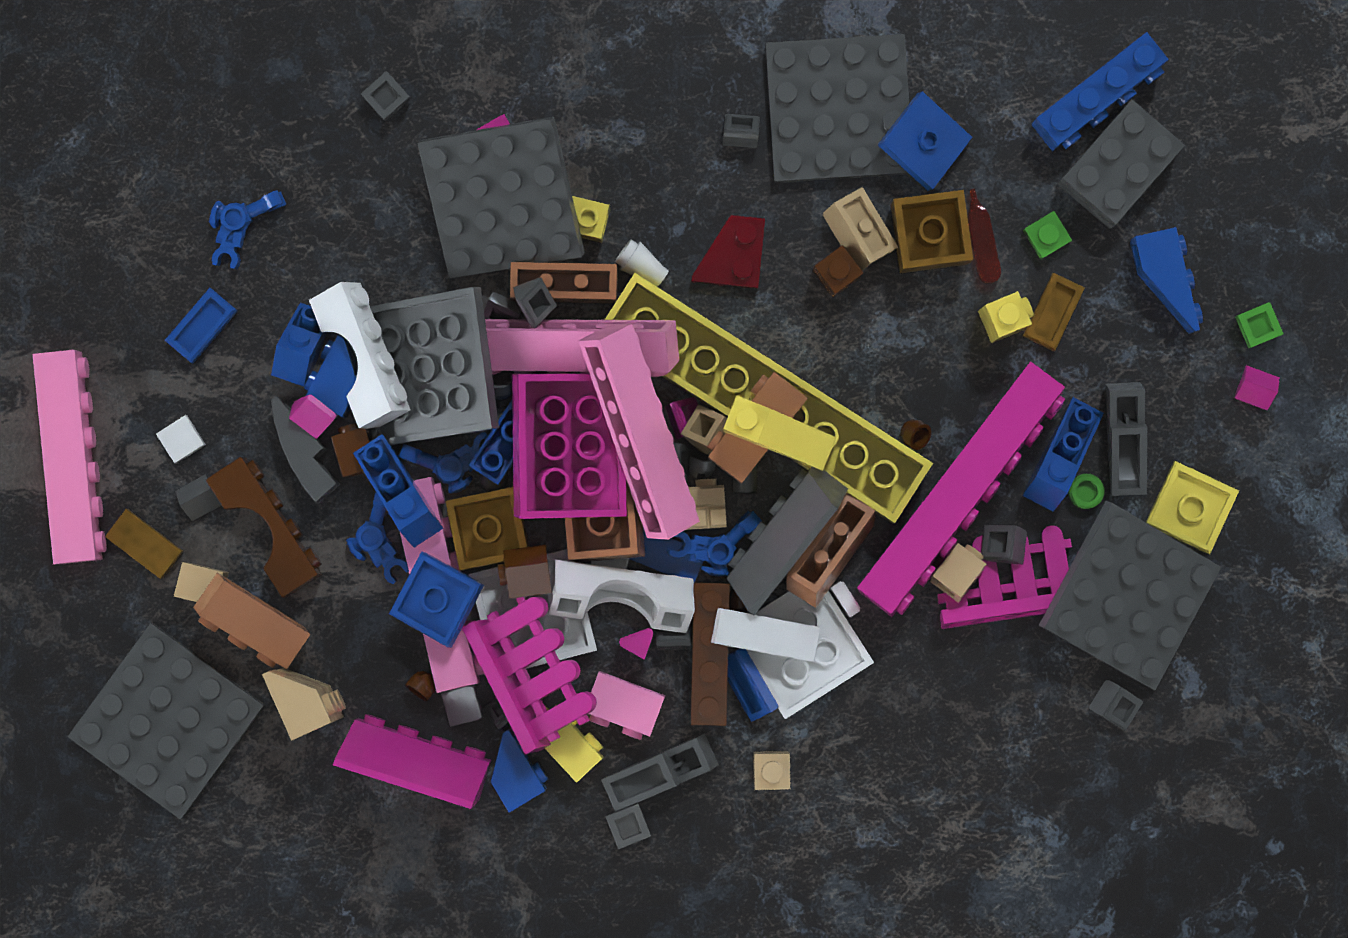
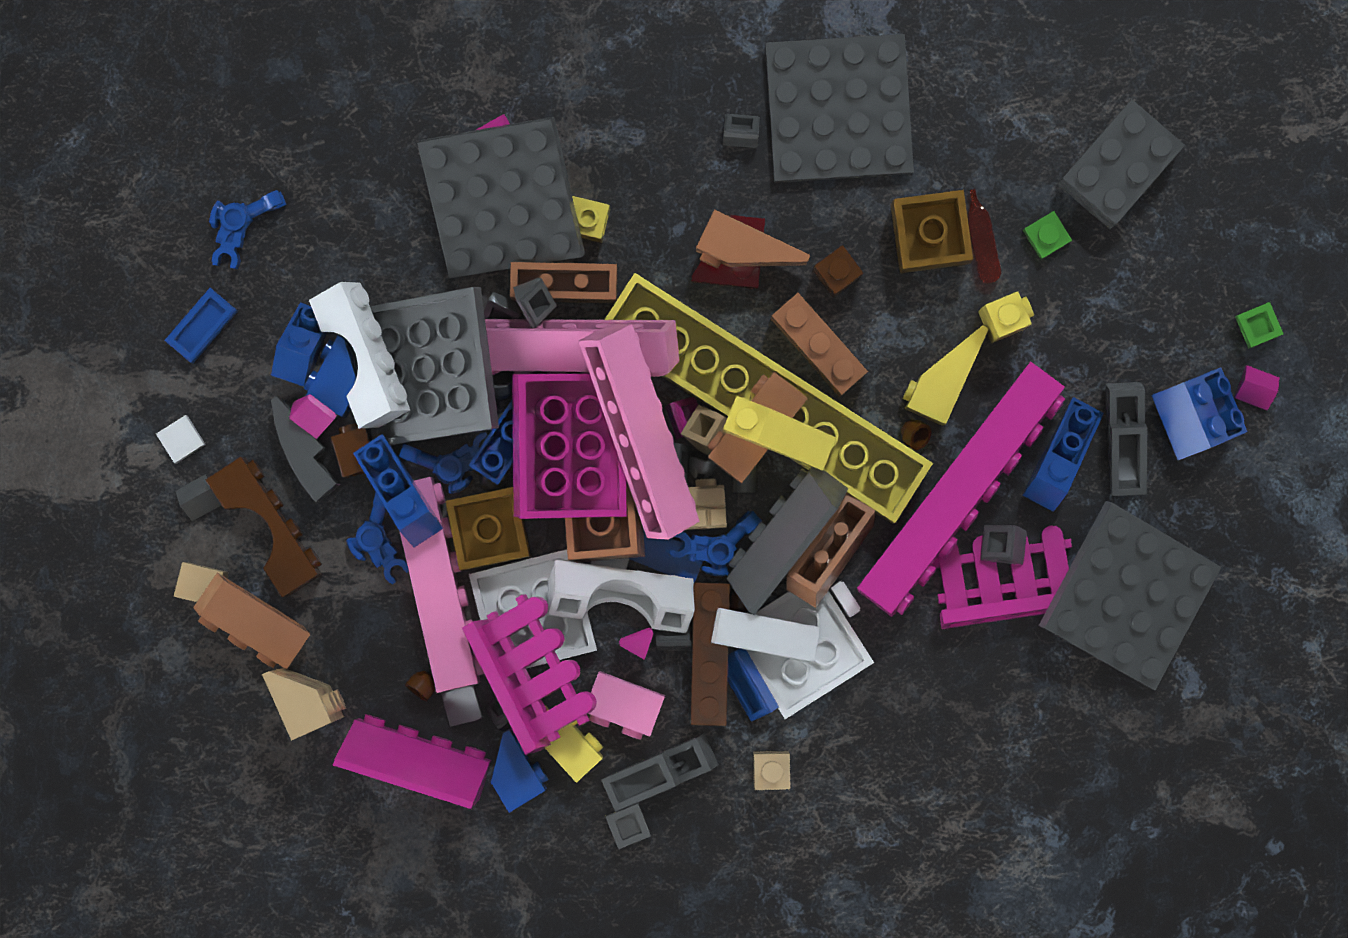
bright pink brick [32,350,107,564] -> none
dark grey plate [67,623,265,820] -> none
pearl gold tile [105,509,183,579] -> none
dark grey plate [361,71,411,122] -> none
blue plate [389,551,484,648] -> none
reddish brown brick [498,545,552,599] -> none
white cone [615,239,669,287] -> none
tan panel [823,187,898,270] -> none
blue plate [878,91,972,191] -> none
tan brick [930,543,986,603] -> none
pearl gold tile [1022,273,1085,351] -> none
blue brick [1031,32,1169,152] -> none
bright green tile [1068,474,1104,509] -> none
dark grey slope [1089,680,1143,731] -> none
blue slope [1130,227,1203,334] -> none
light yellow tile [1146,461,1239,554] -> none
none -> nougat slope [696,209,810,268]
none -> nougat brick [770,293,868,397]
none -> light yellow slope [902,325,989,426]
none -> blue slope [1151,367,1247,460]

